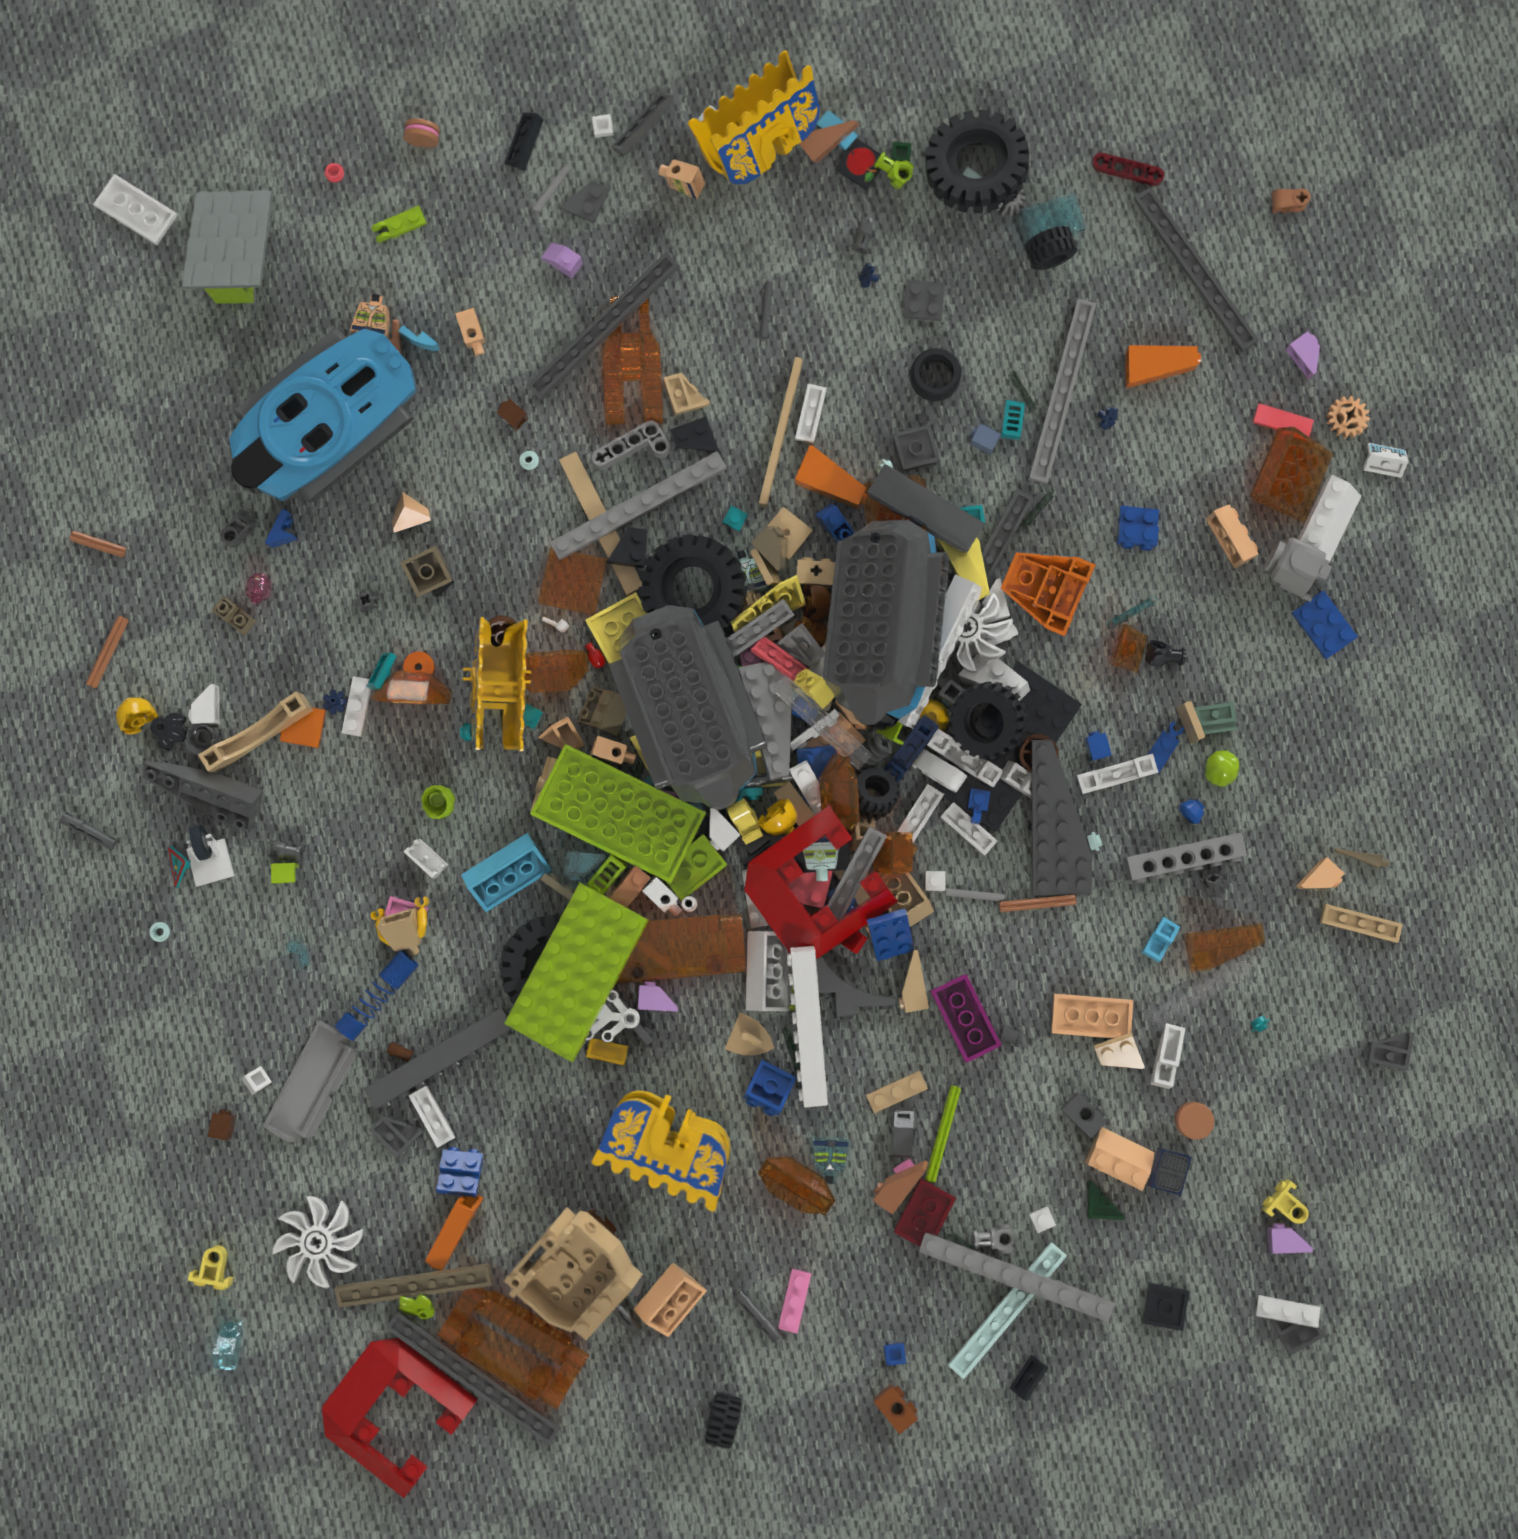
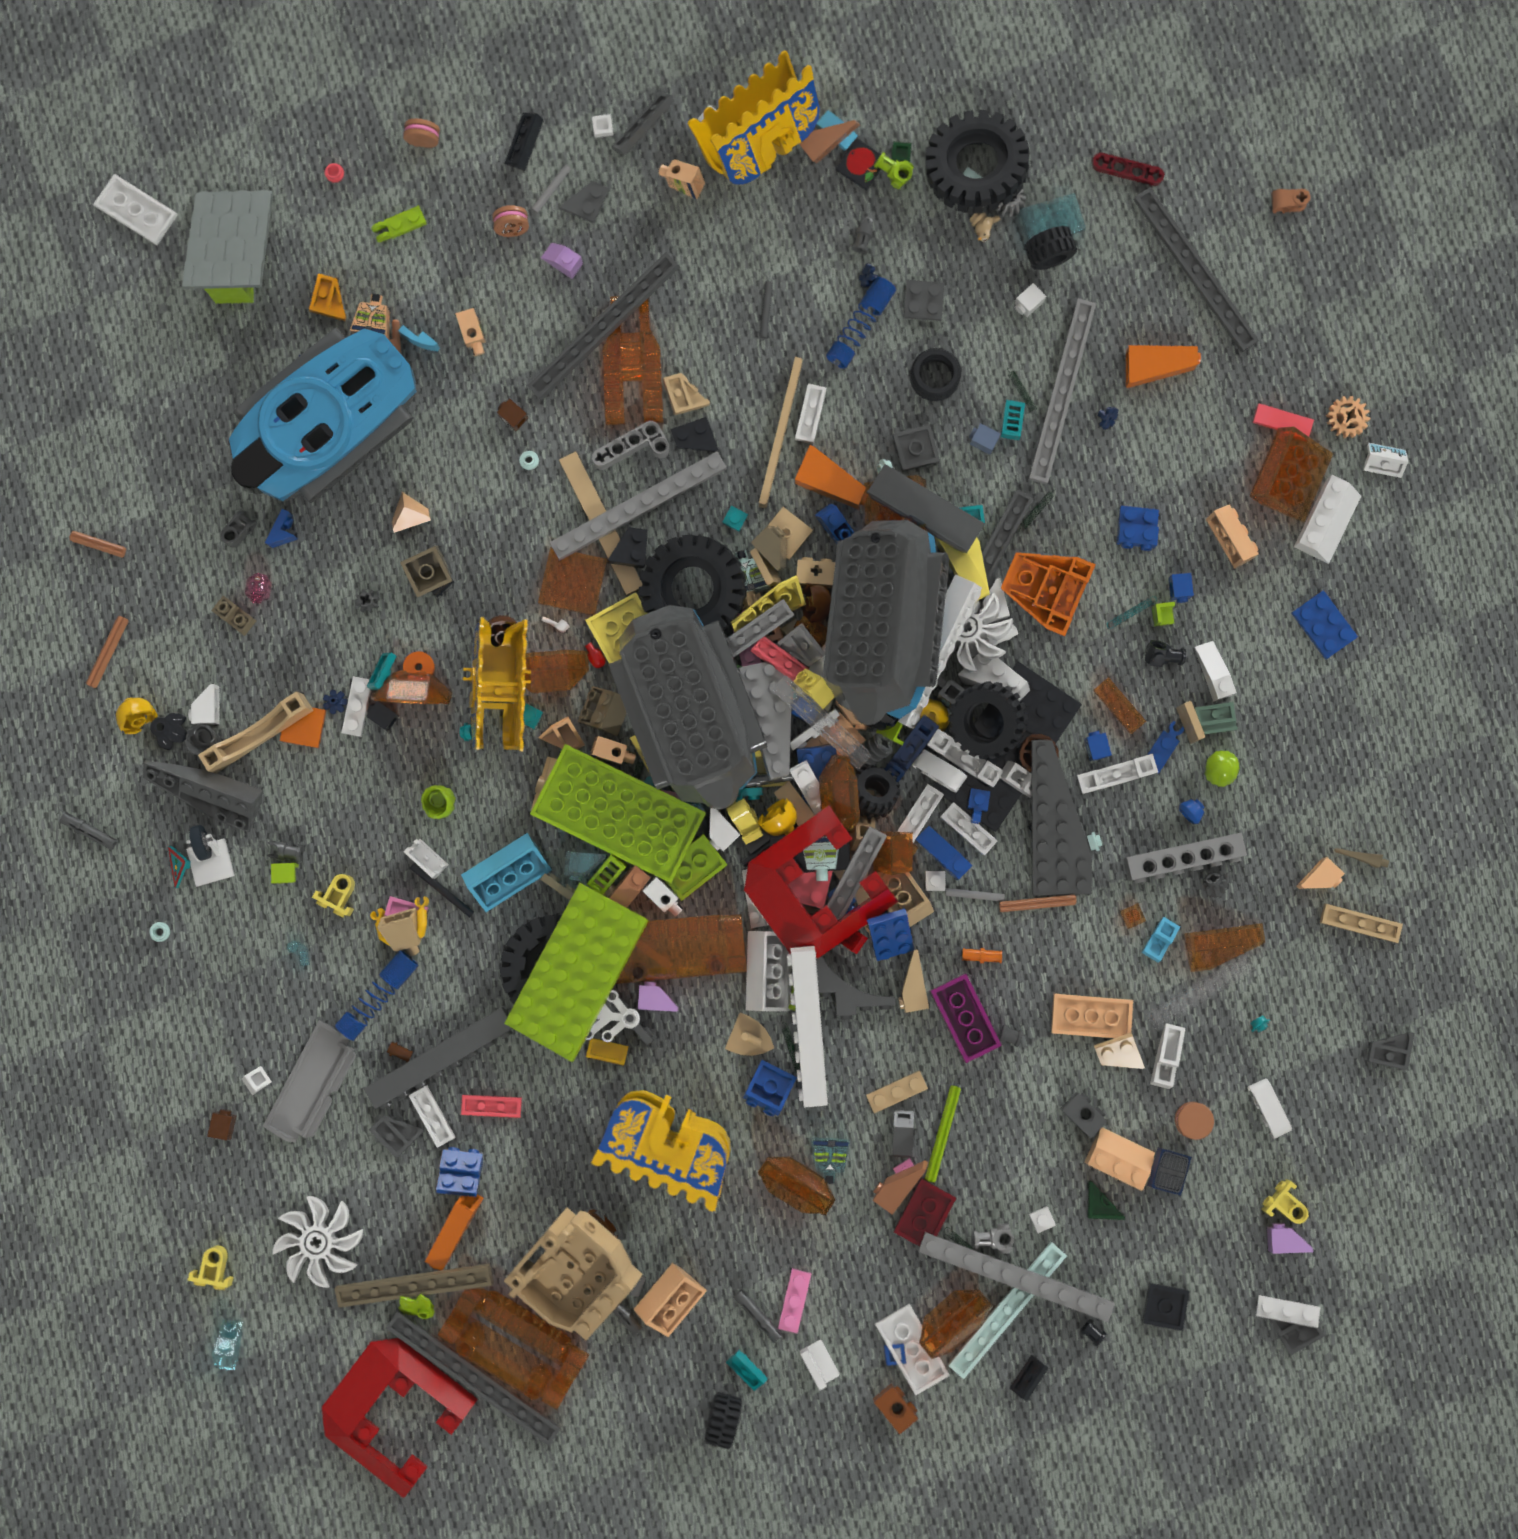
white pin [682,896,697,912] -> none
clear orange slope [1109,624,1148,673] -> none
light grey piece [1263,537,1332,602] -> none
lavender slope [1285,331,1320,379] -> none
none -> light orange wing [309,273,346,321]
none -> light yellow pin [312,874,355,917]
none -> black brick [366,701,399,731]
none -> black bar [410,863,474,918]
none -> coral tile [461,1095,522,1118]
none -> nougat head [492,205,529,237]
none -> teal plate [725,1350,768,1391]
none -> white panel [800,1340,840,1390]
none -> blue piece [826,277,896,369]
none -> white tile [875,1304,950,1396]
none -> blue slope [915,826,973,880]
none -> clear orange wedge [919,1290,993,1359]
none -> orange pin [962,948,1002,964]
none -> tan animal [970,212,1000,242]
none -> white brick [1014,283,1046,317]
none -> black bush [1080,1319,1107,1346]
none -> clear orange plate [1093,677,1147,735]
none -> clear orange plate [1119,903,1146,929]
none -> lime panel [1152,602,1175,626]
none -> blue brick [1168,573,1194,603]
none -> white slope [1194,641,1237,702]
none -> white beam [1248,1078,1292,1139]

